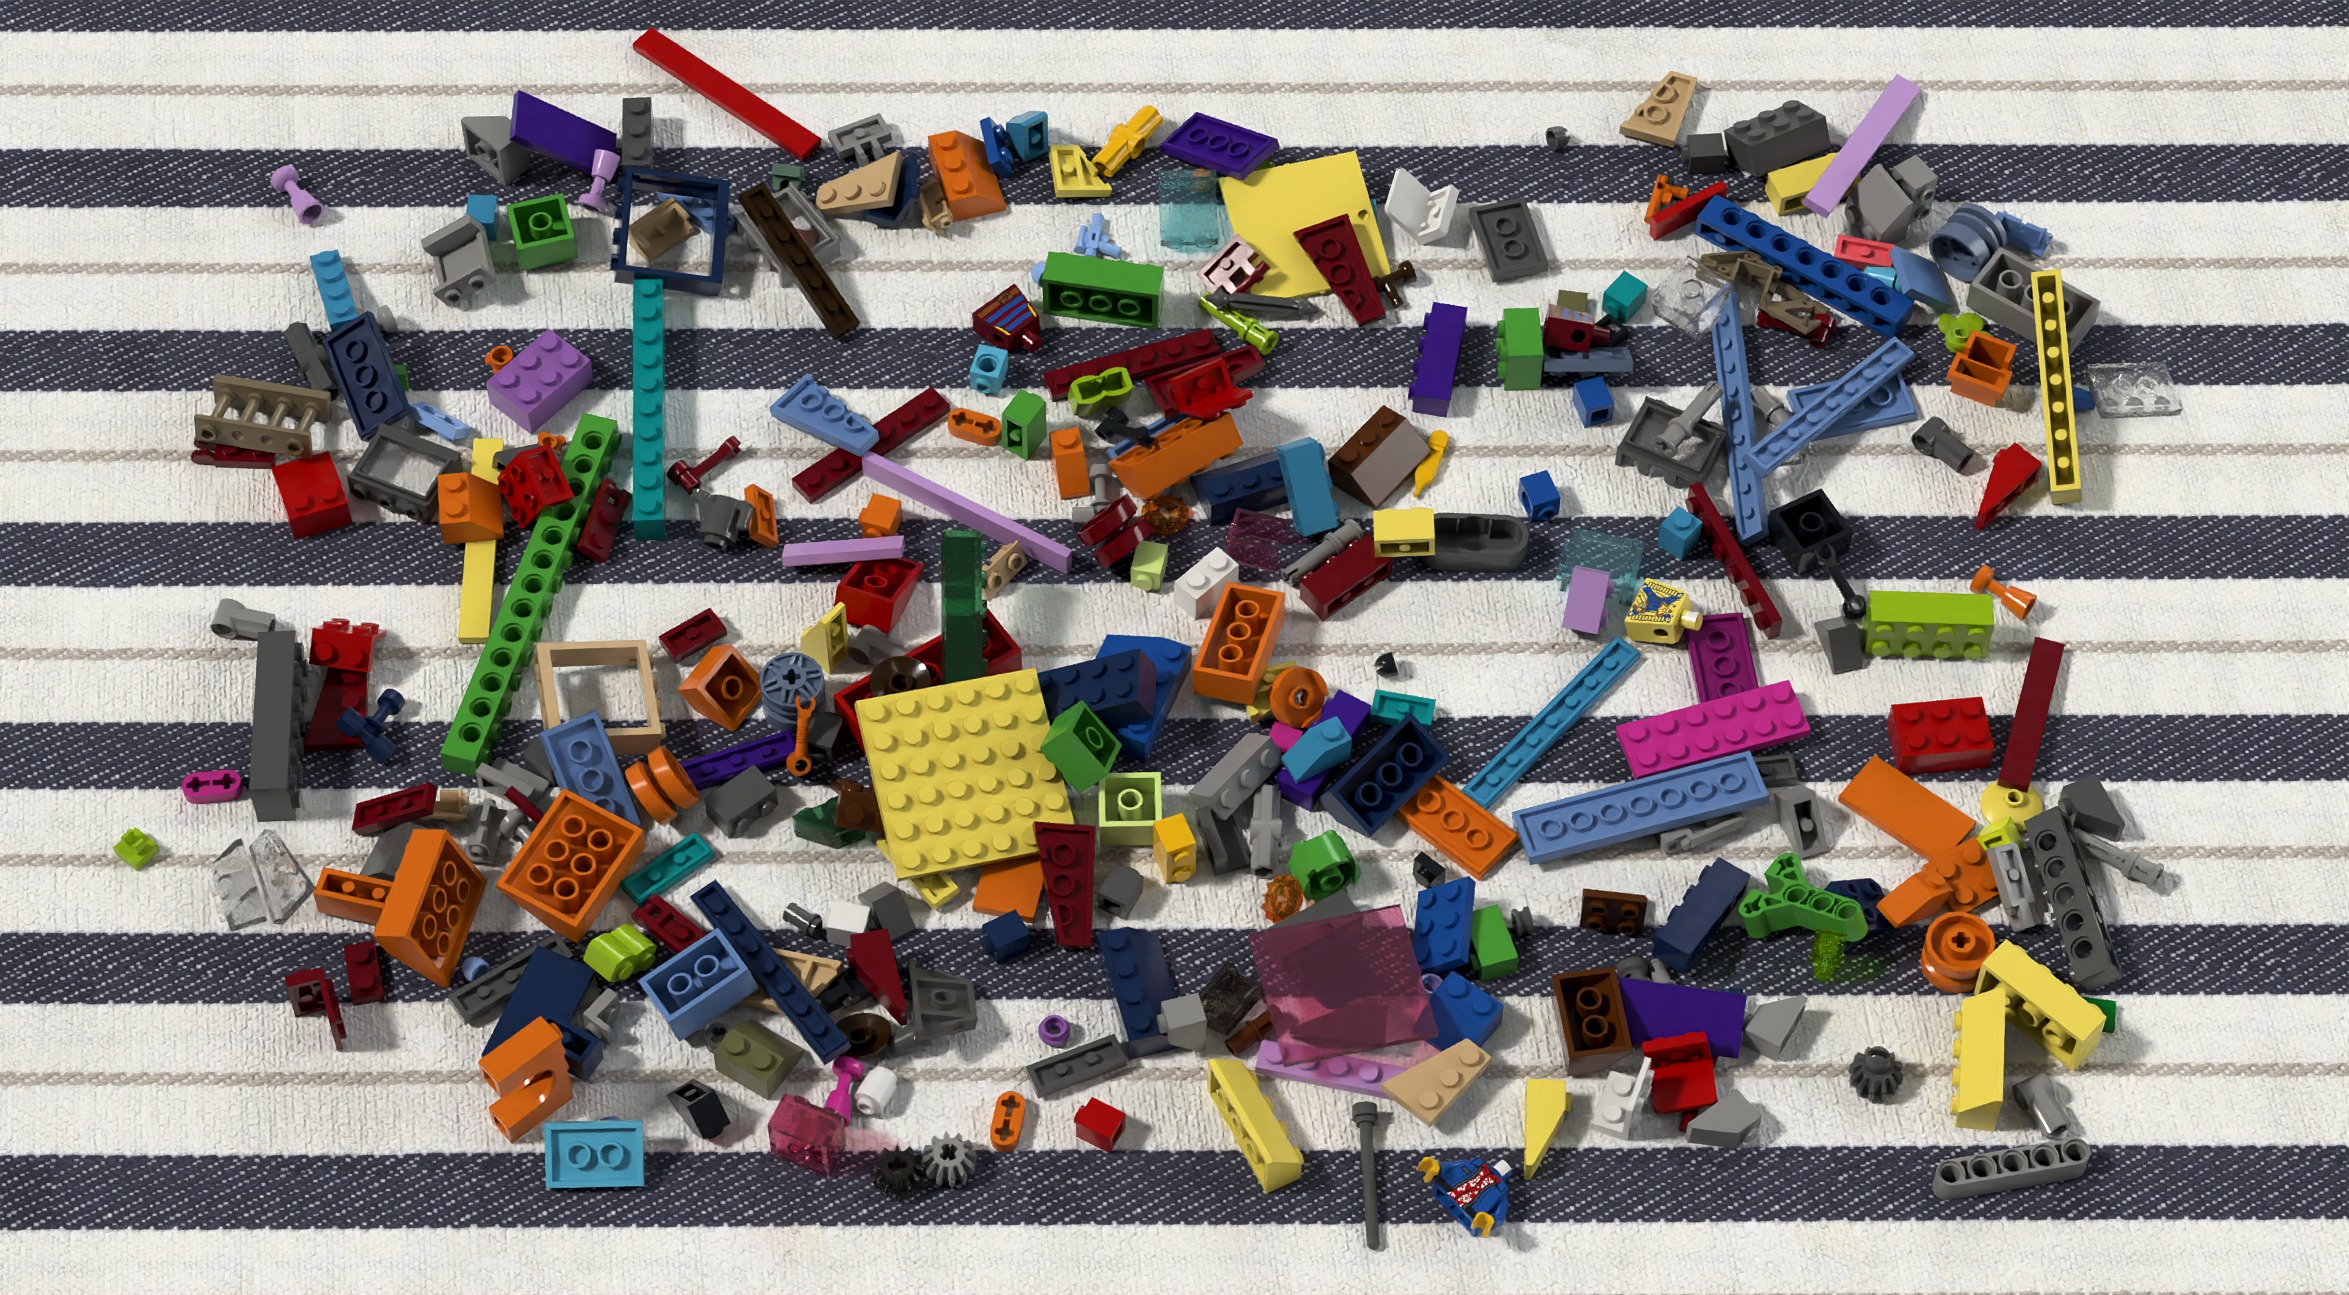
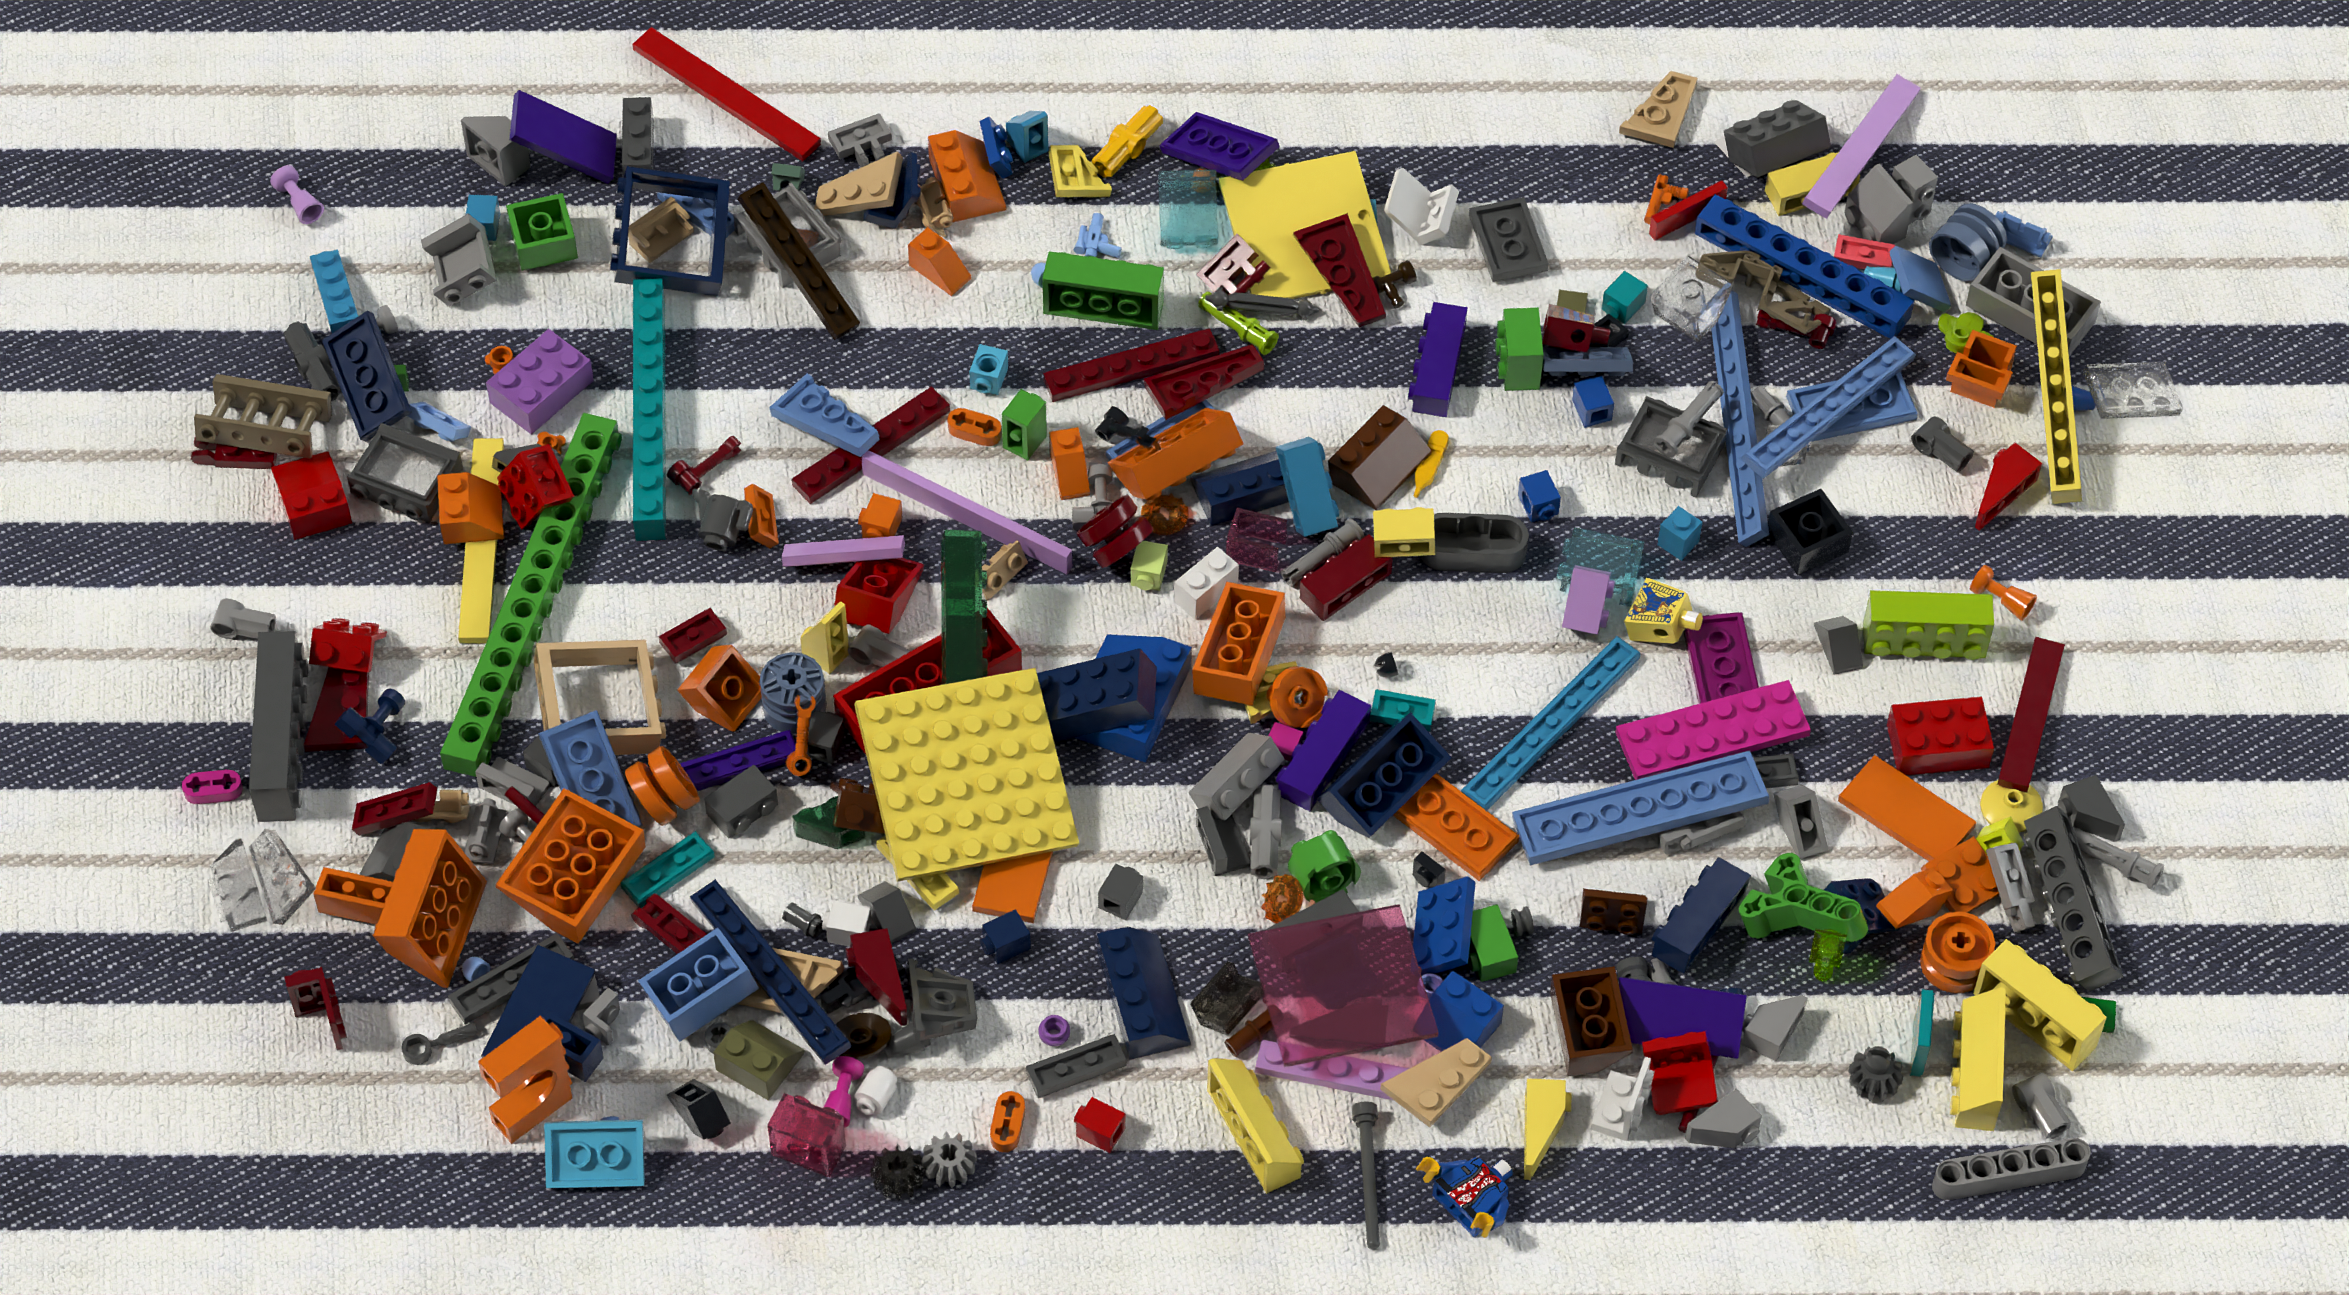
lime tile [113,827,159,871] -> none
dark red plate [343,940,385,1006] -> none
lavender piece [577,149,622,213] -> none
dark red plate [577,478,632,564] -> none
lime brick [583,924,657,982] -> none
dark brown dish [869,656,931,697] -> none
dark red torso [972,284,1042,353] -> none
dark red wing [1032,821,1096,950] -> none
bright green brick [1040,700,1122,793] -> none
lime brick [1067,367,1133,416] -> none
yellowish green brick [1099,772,1162,846] -> none
yellow brick [1153,813,1196,884] -> none
light grey slope [1156,993,1207,1051] -> none
red bracket [1169,358,1253,420] -> none
dark azure slope [1281,716,1352,784] -> none
dark grey hinge [1545,126,1570,150] -> none
dark grey brick [1681,133,1725,175] -> none
dark red plate [1685,482,1782,640] -> none
black brick [1814,544,1867,622] -> none
none -> dark grey piece [402,1022,478,1065]
none -> orange slope [908,227,971,296]
none -> teal tile [1910,989,1935,1077]

